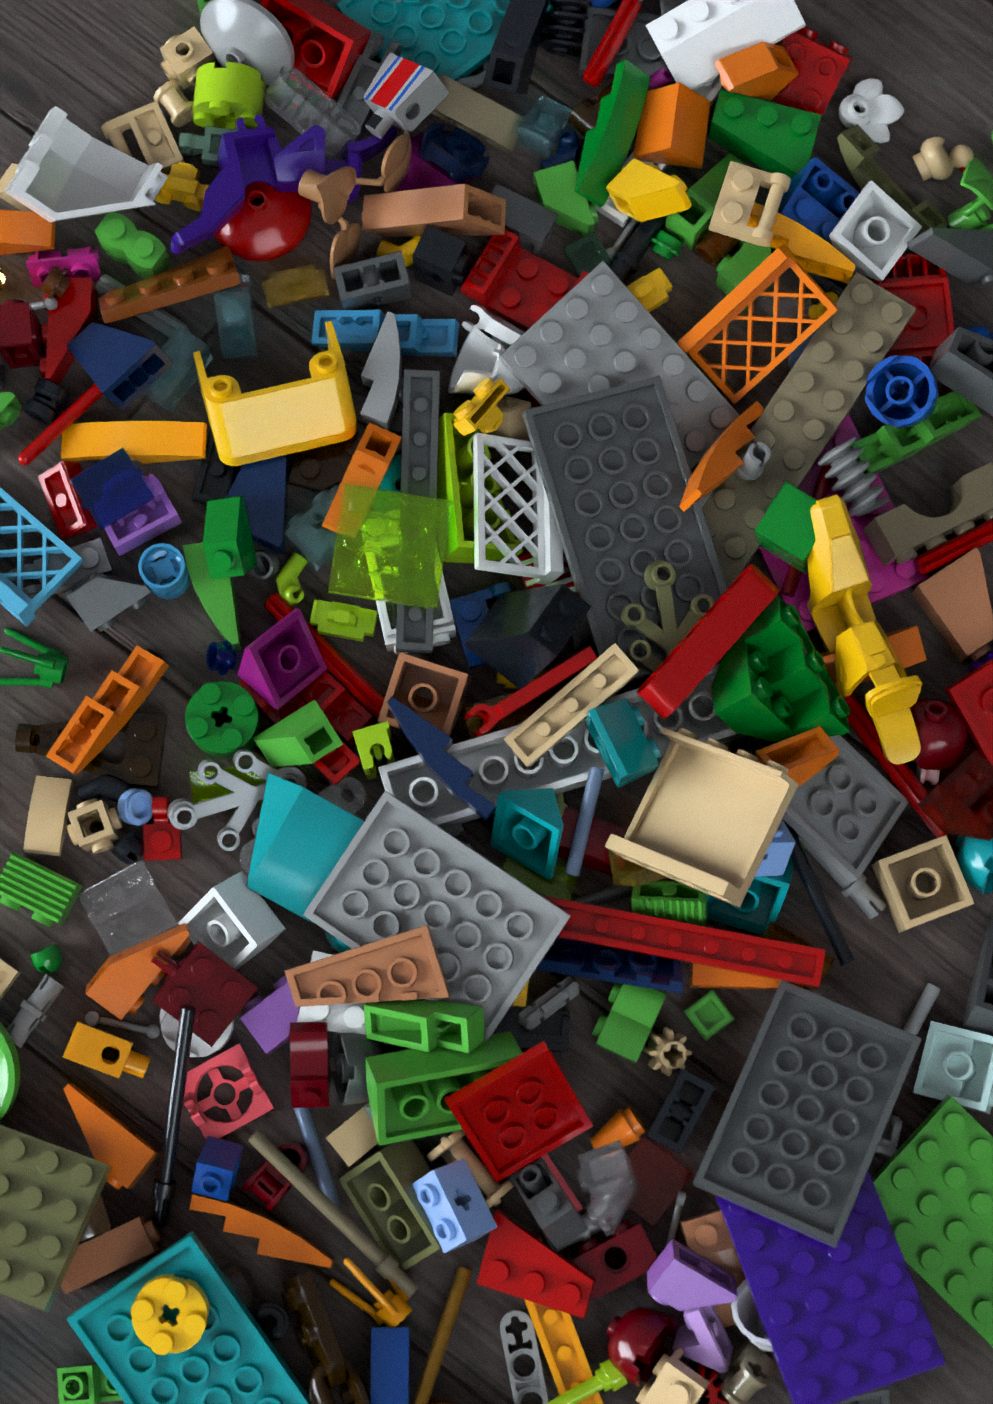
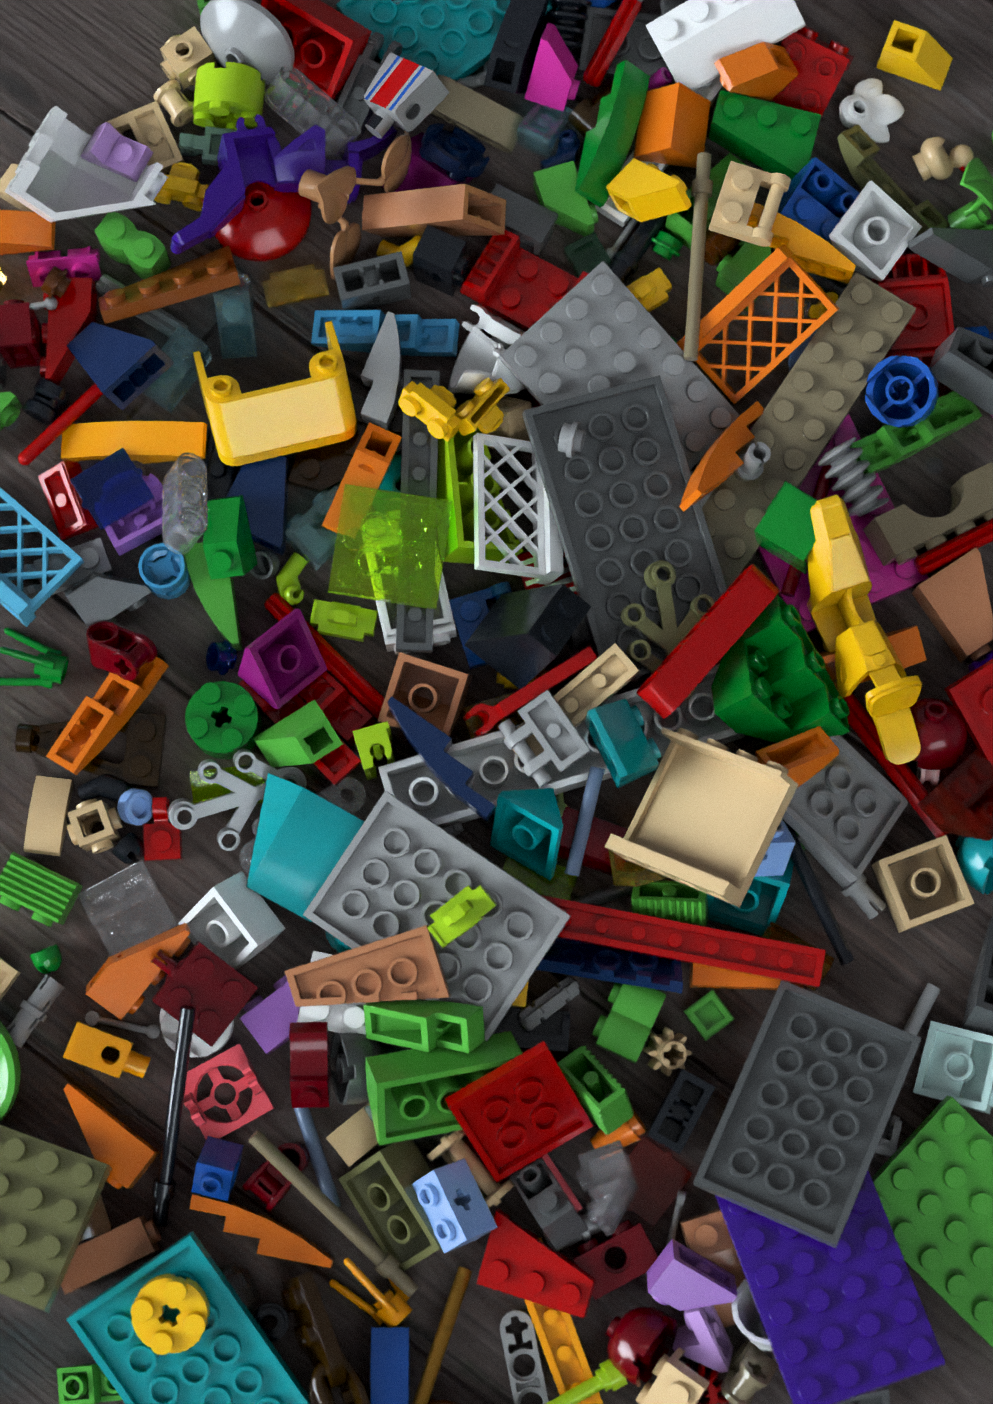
none -> lavender slope [81,122,153,182]
none -> dark red piece [86,621,158,681]
none -> clear beam [162,452,208,555]
none -> yellow piece [398,380,462,442]
none -> lime piece [427,885,497,948]
none -> light grey plate [498,689,591,787]
none -> dark pink slope [524,23,581,112]
none -> bright green brick [557,1046,634,1135]
none -> light grey plate [558,421,586,458]
none -> dark tan bar [683,152,713,361]
none -> yellow slope [876,20,953,91]

